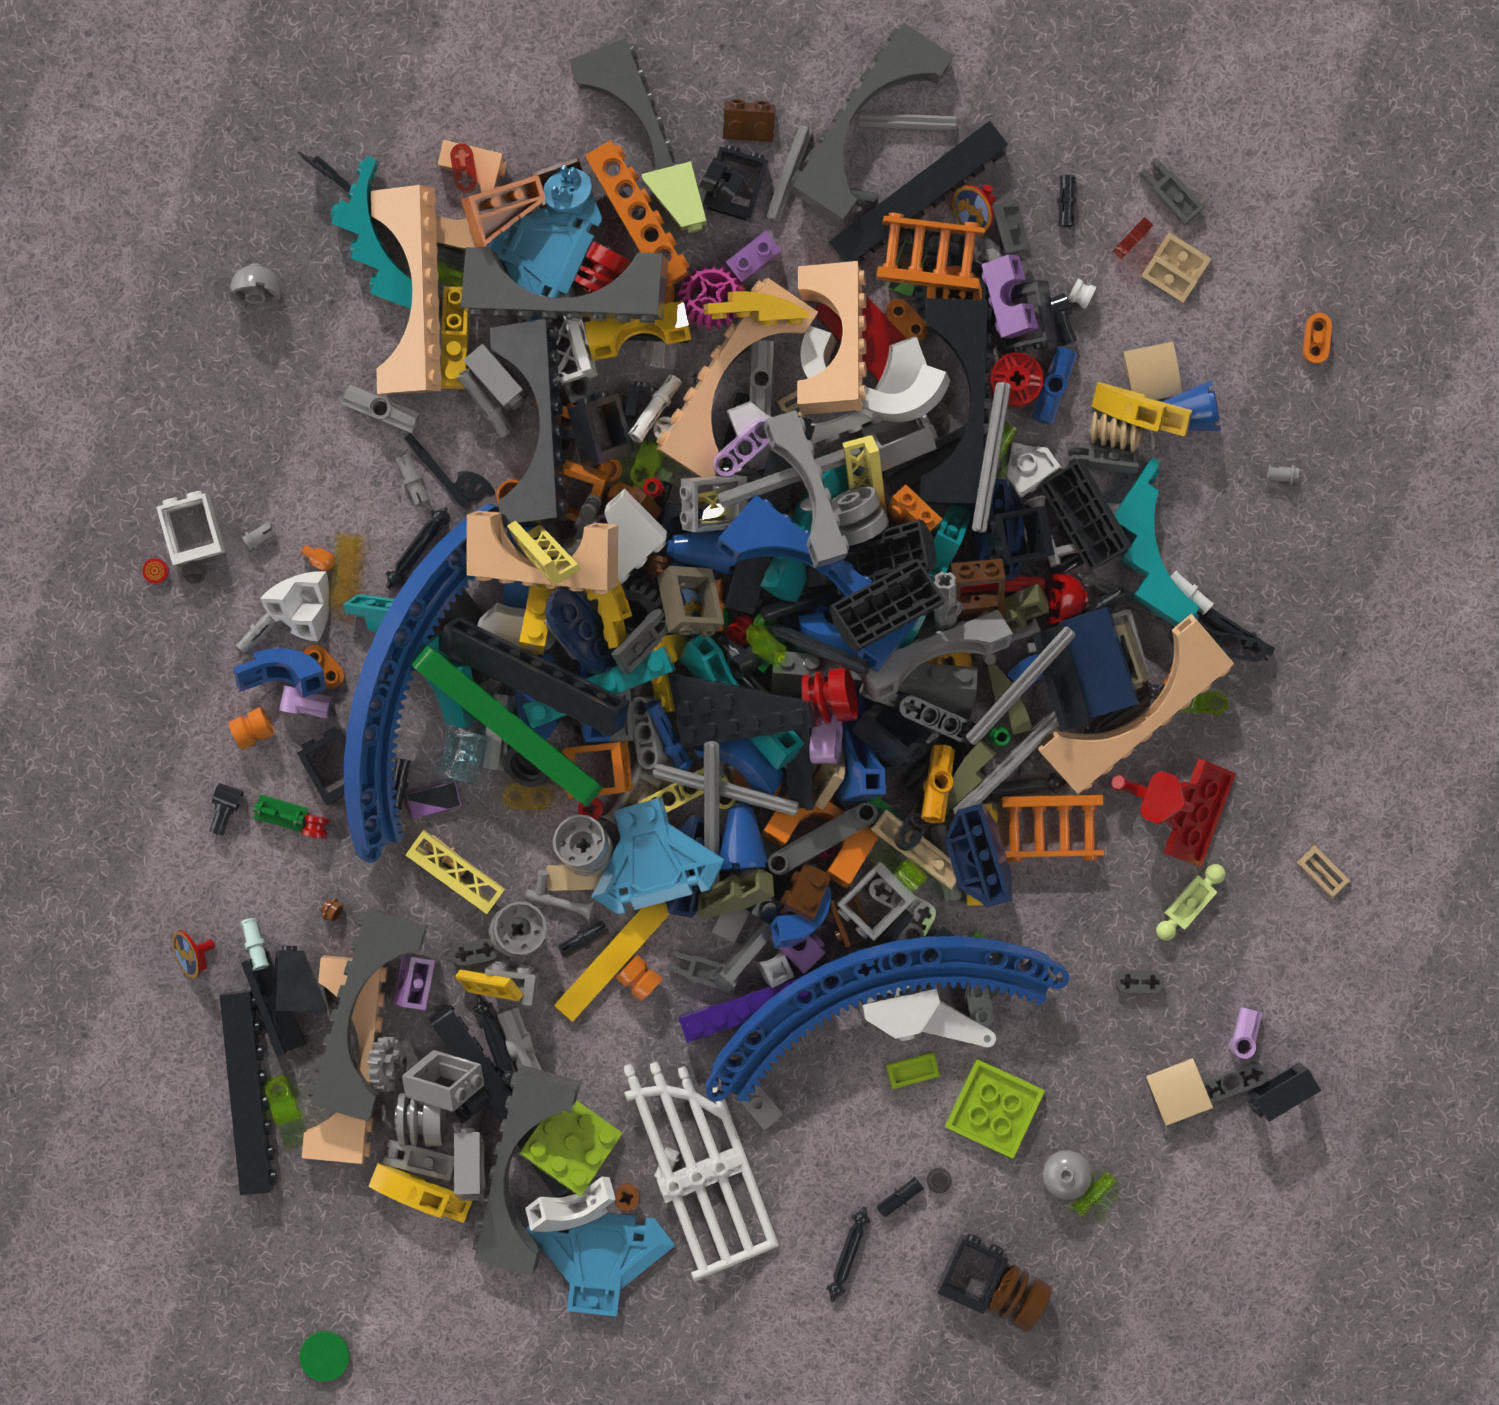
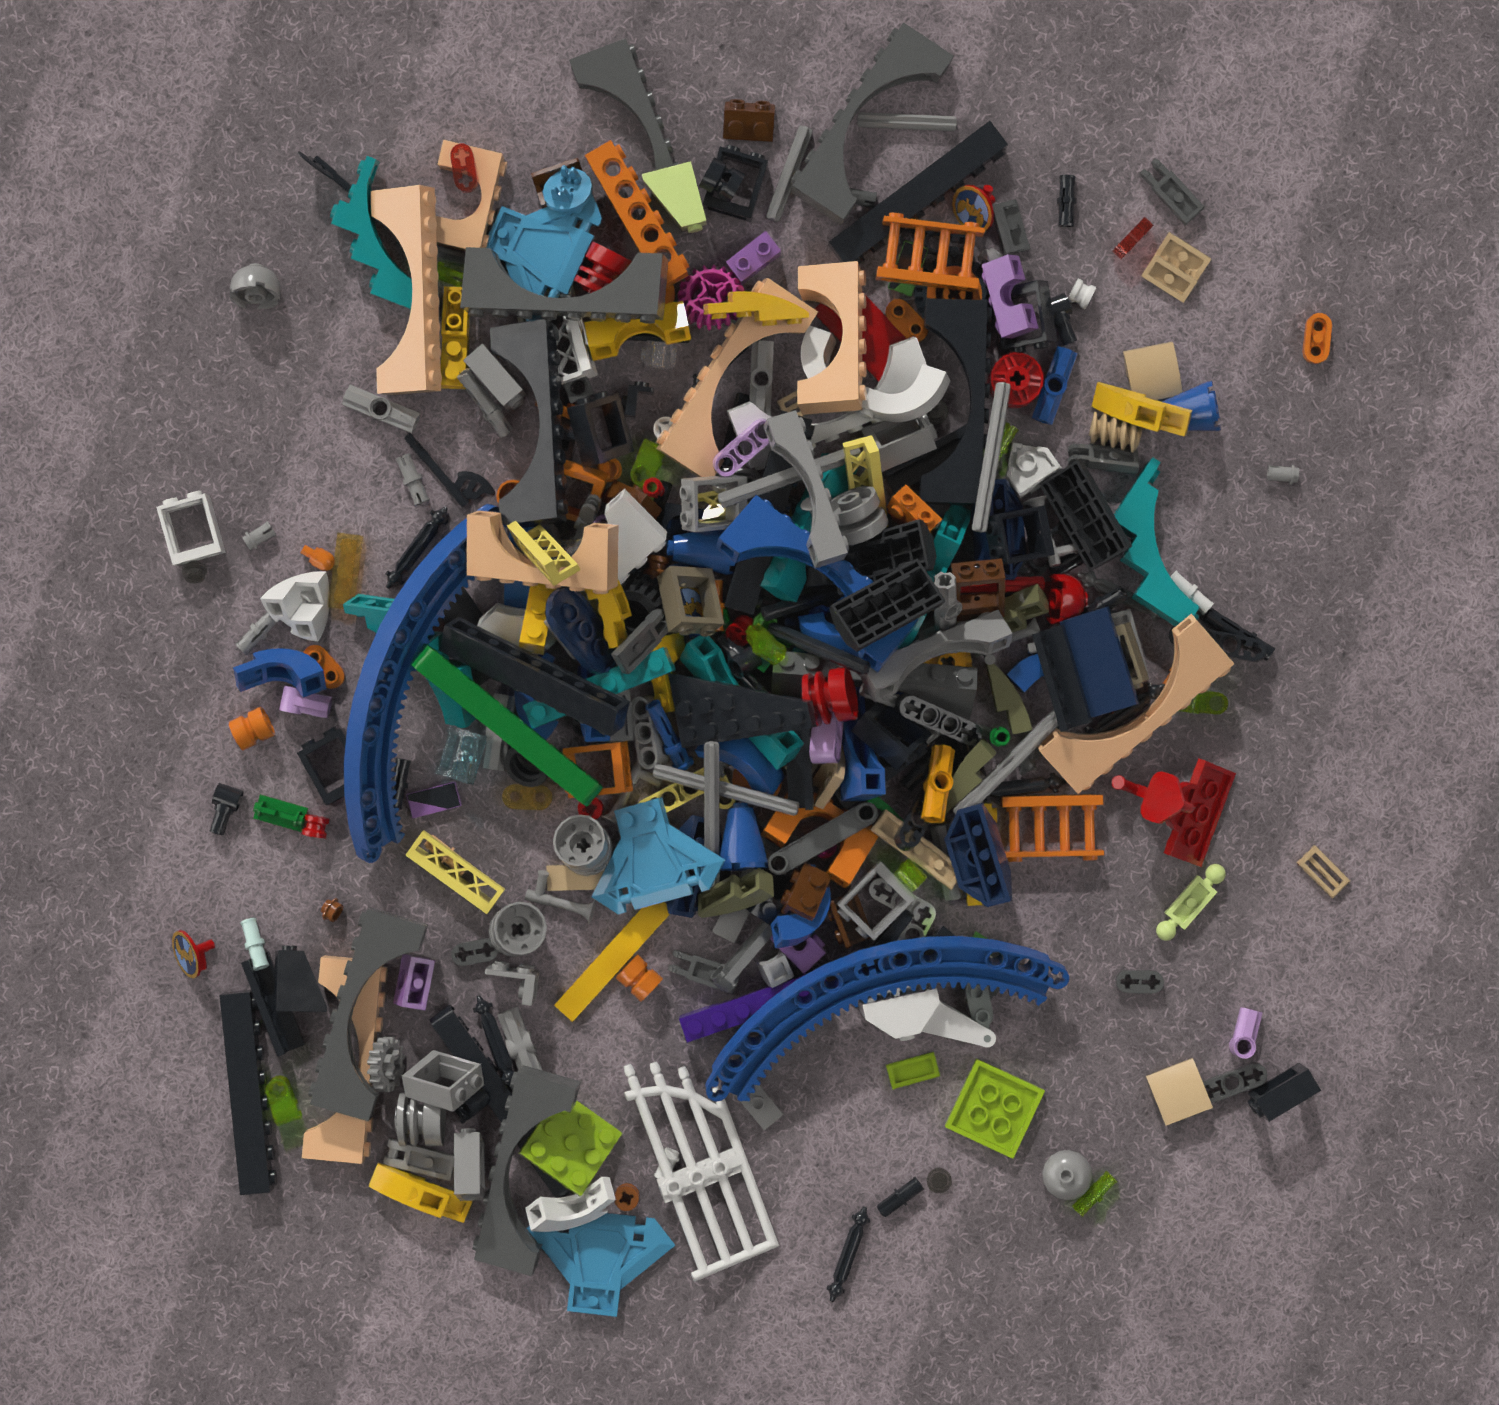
red tile [142,558,169,584] -> none
green tile [299,1330,350,1382] -> none
yellow tile [455,970,524,1001] -> none
orange wedge [460,175,546,248] -> none
black pin [558,920,610,958] -> none
white pin [628,374,682,443] -> none
black window [936,1233,1009,1314] -> none
light grey axle [966,627,1076,745] -> none
reddish brown wheel [988,1264,1052,1333] -> none

